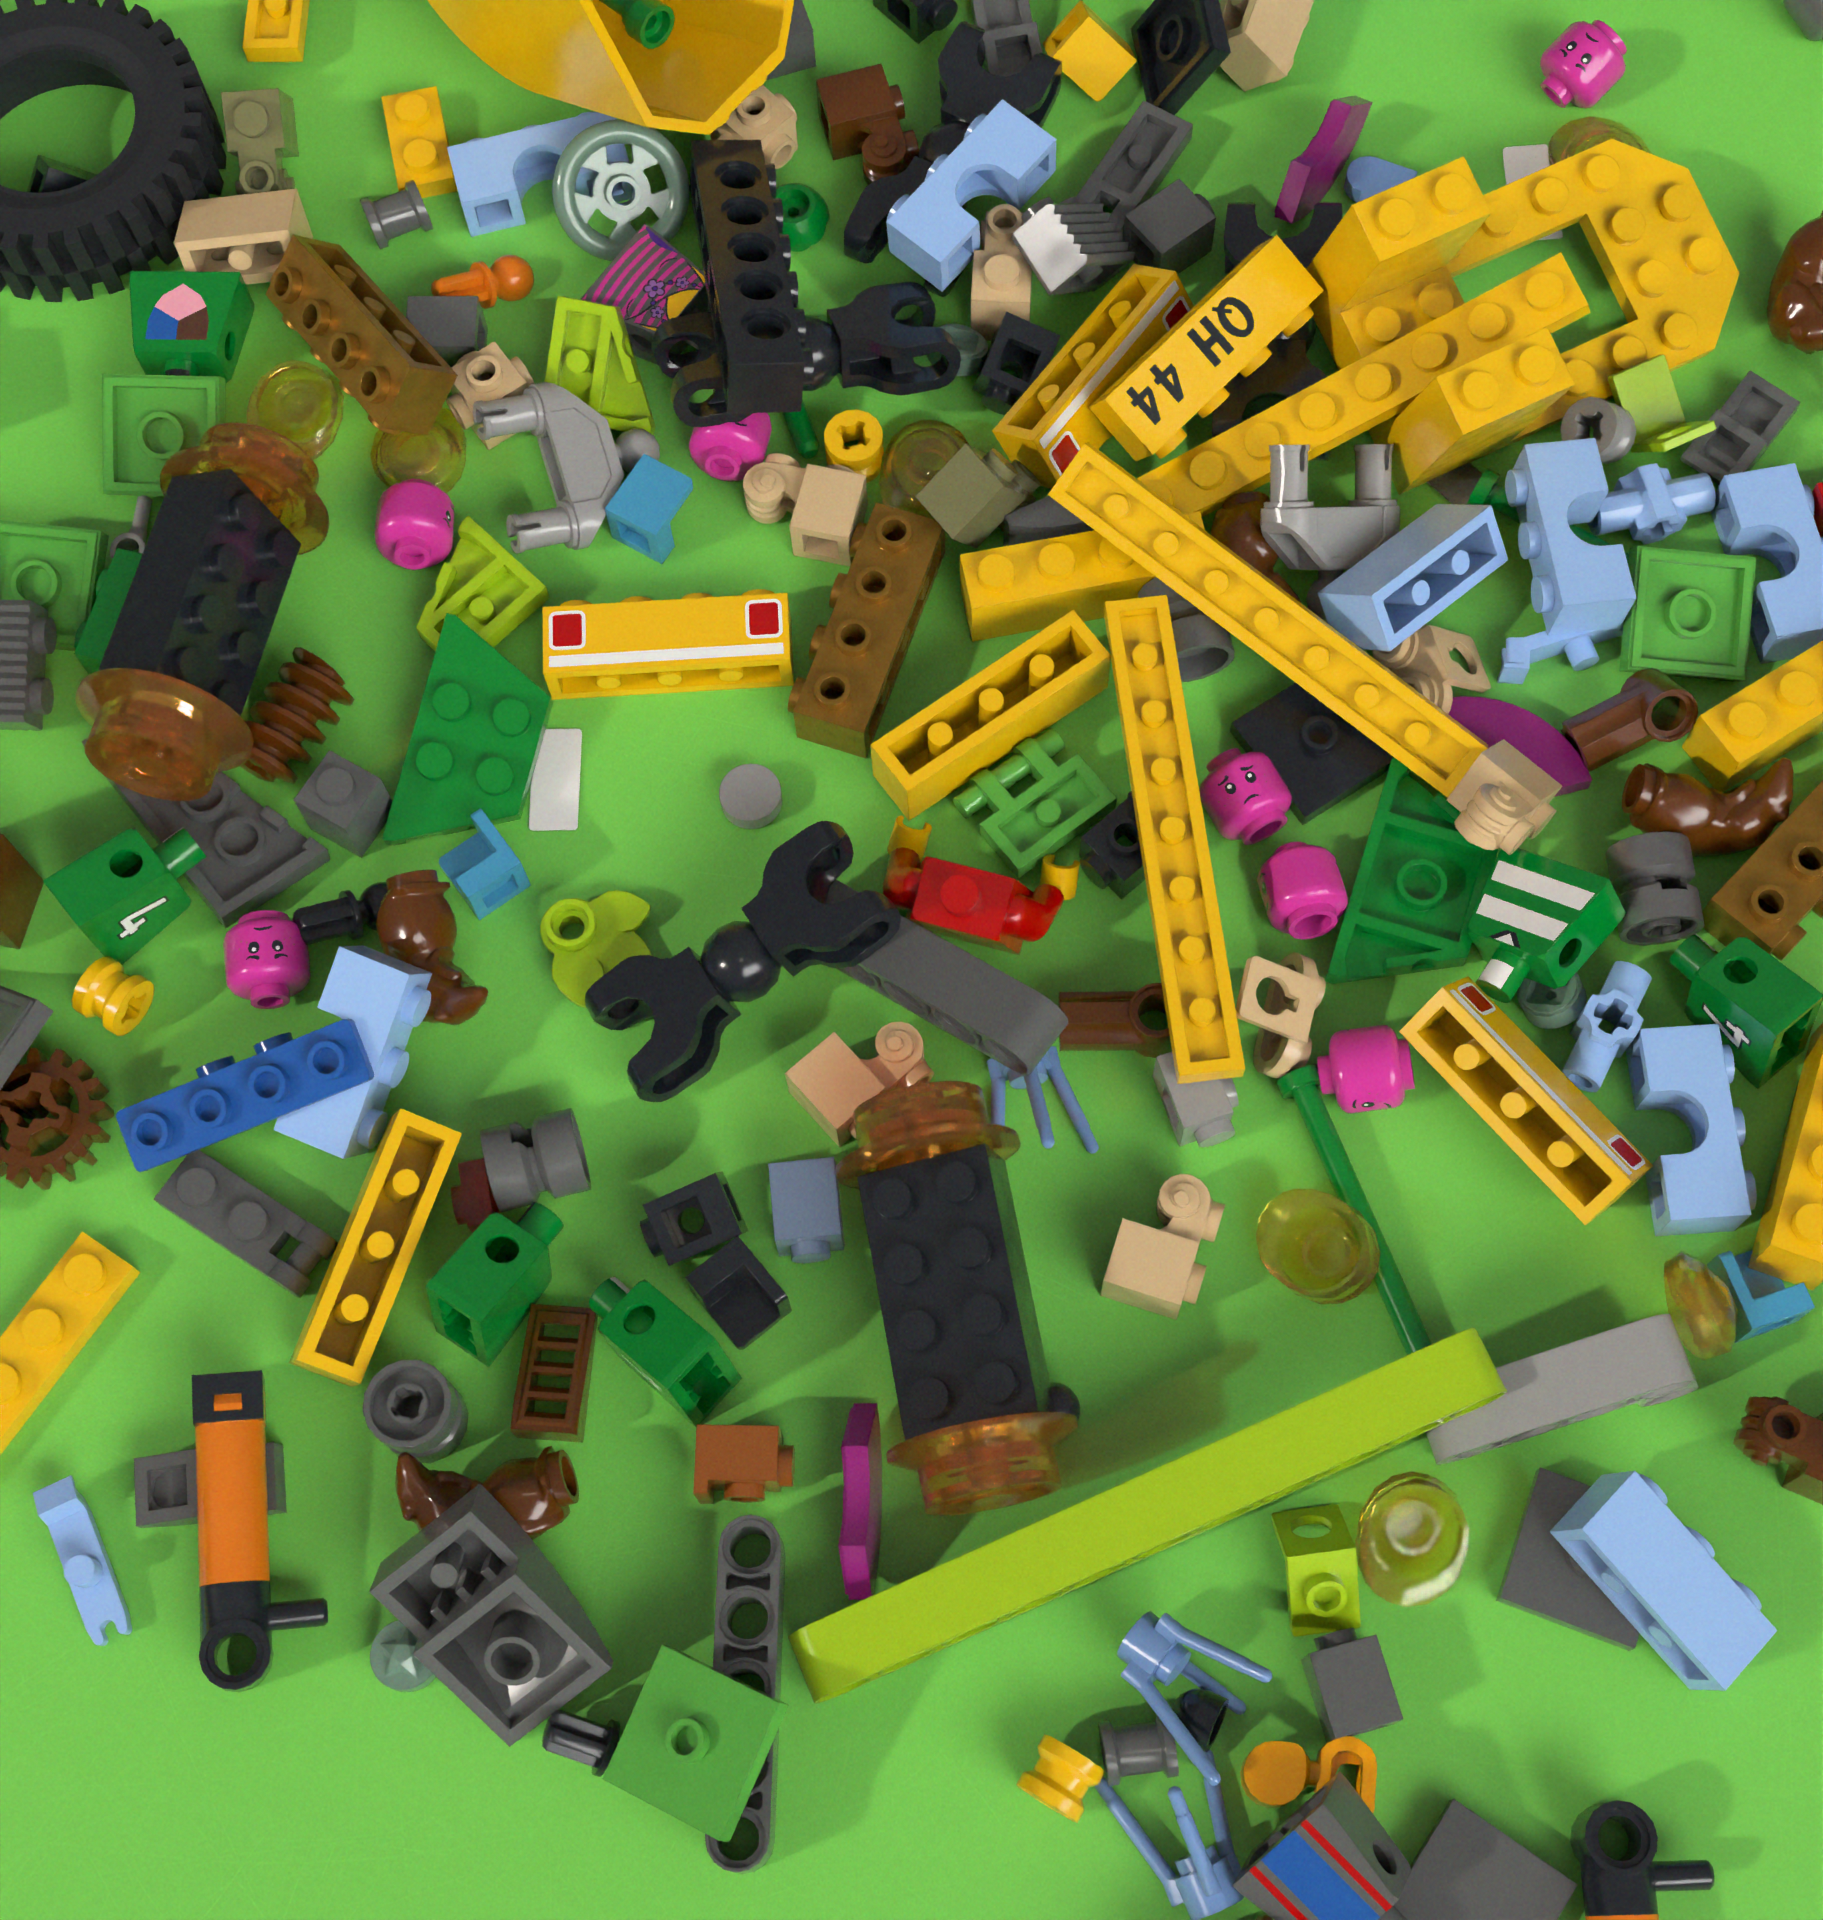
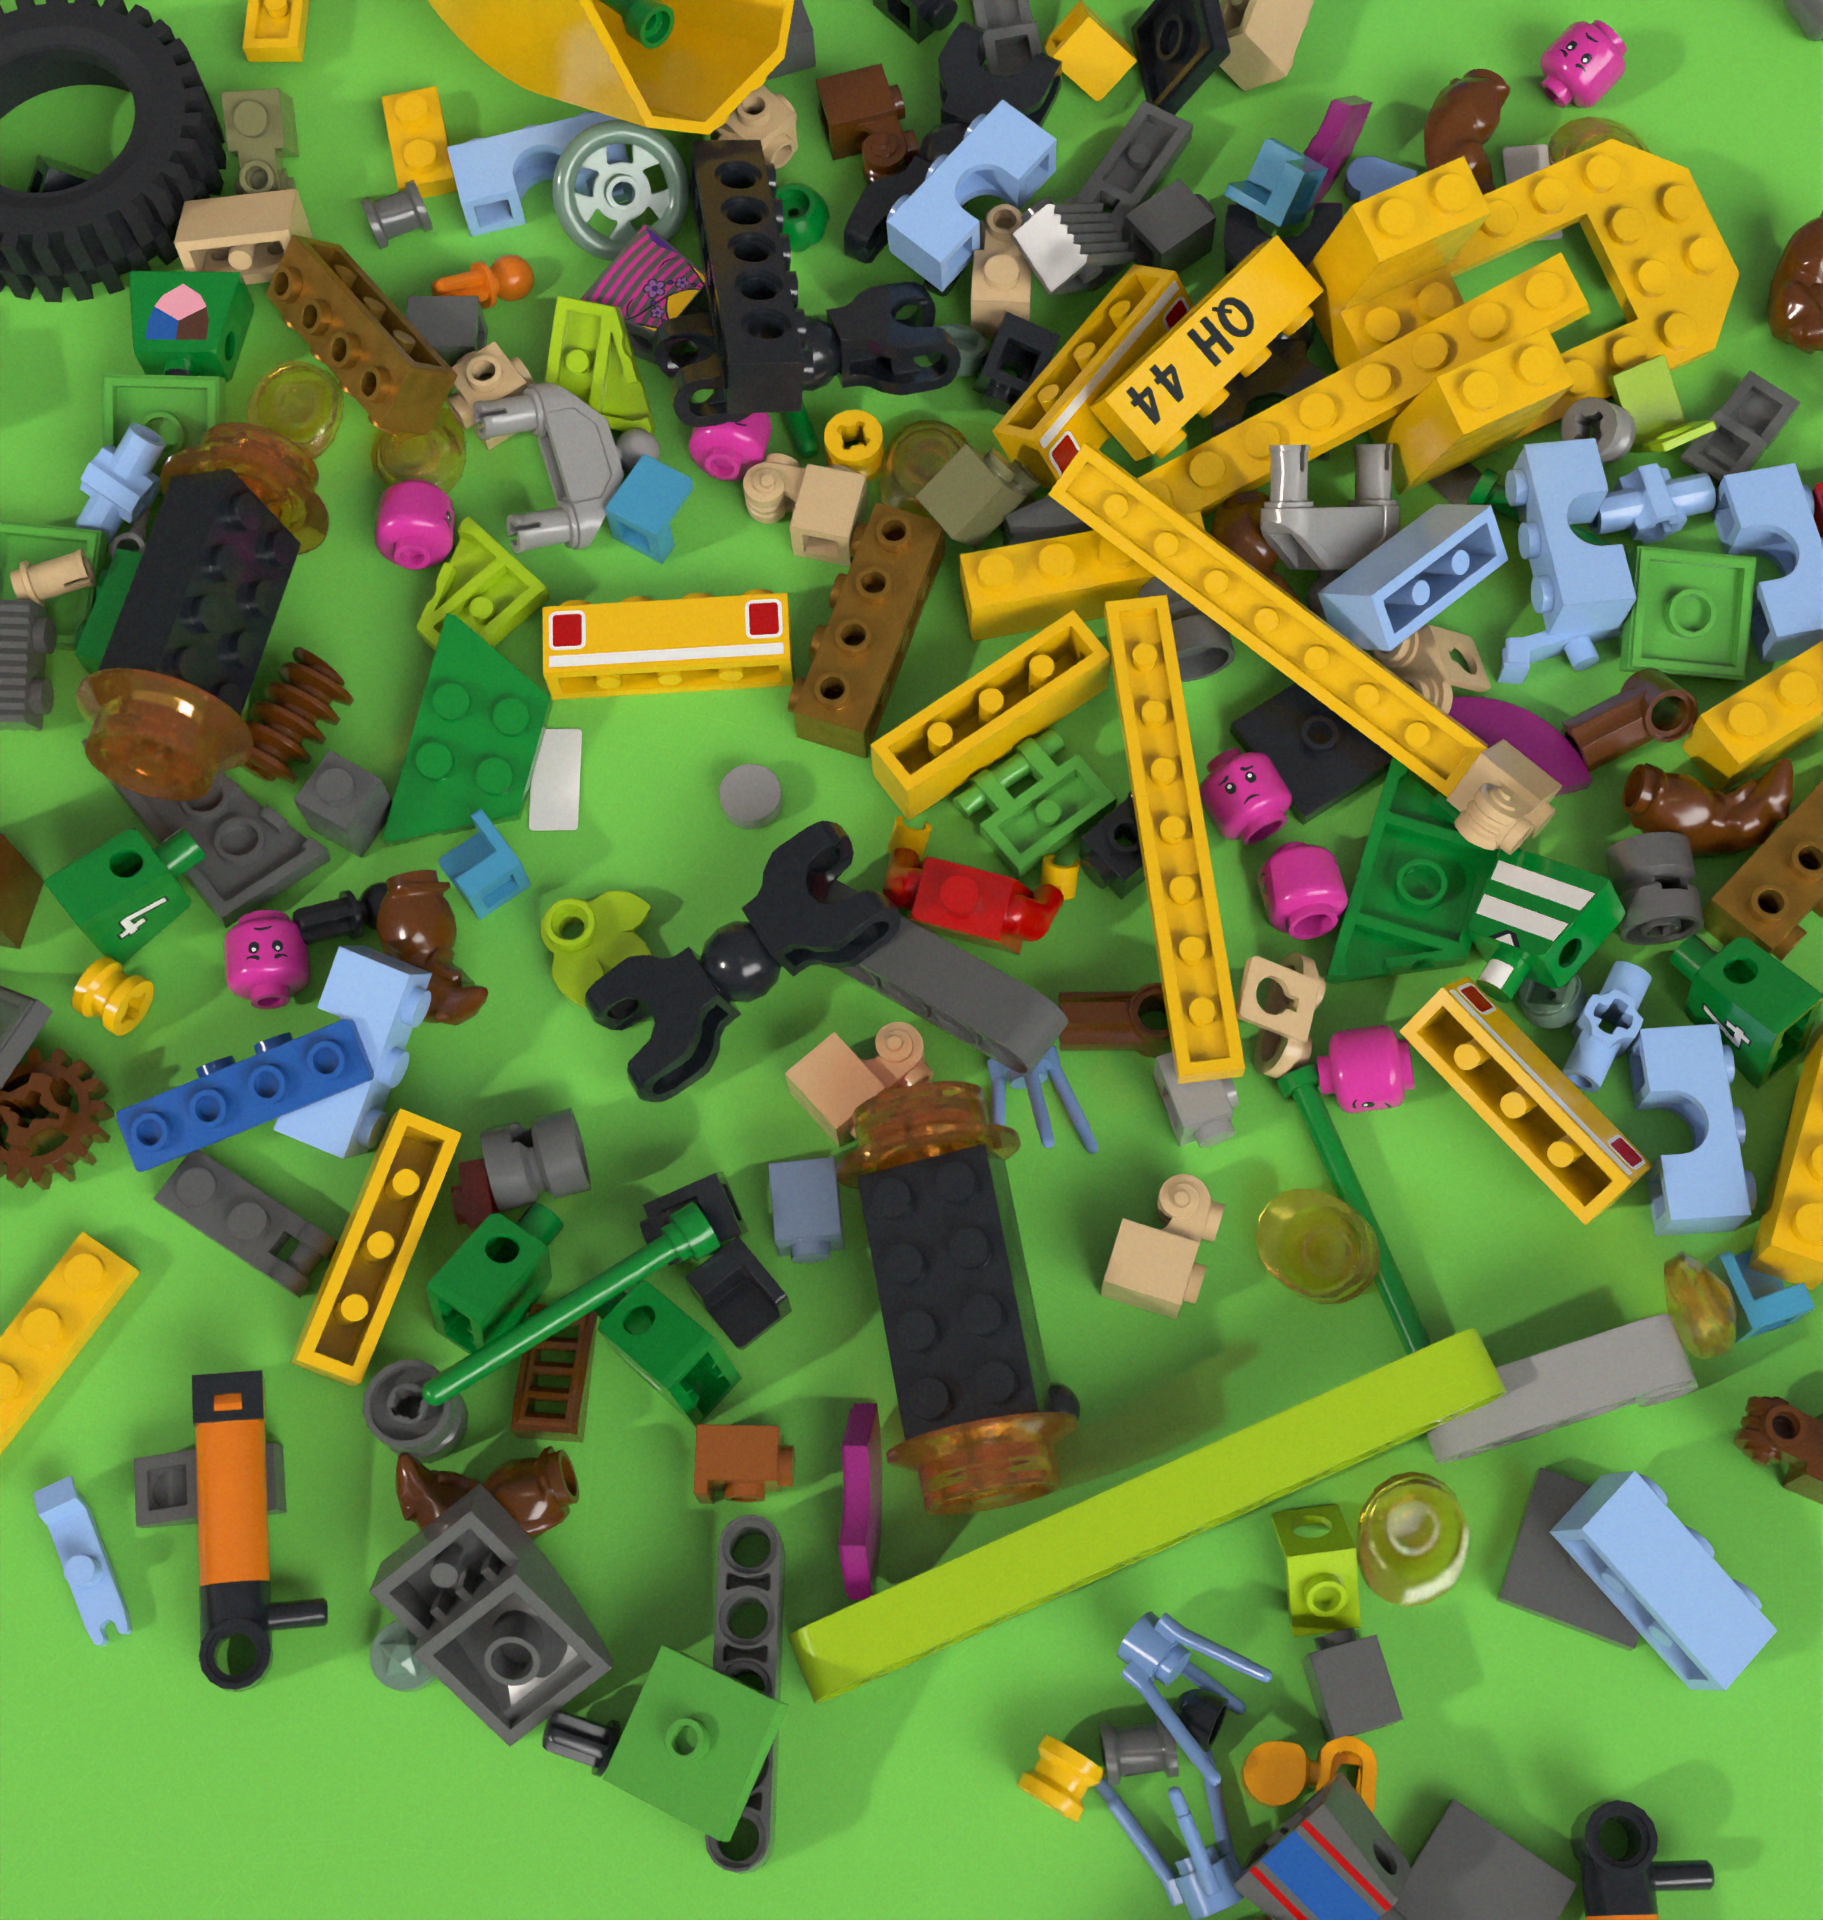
none -> tan pin [10,548,96,607]
none -> light blue axle [75,423,166,544]
none -> green piece [422,1201,720,1406]
none -> dark azure panel [1224,138,1328,227]
none -> reddish brown animal [1424,69,1510,195]

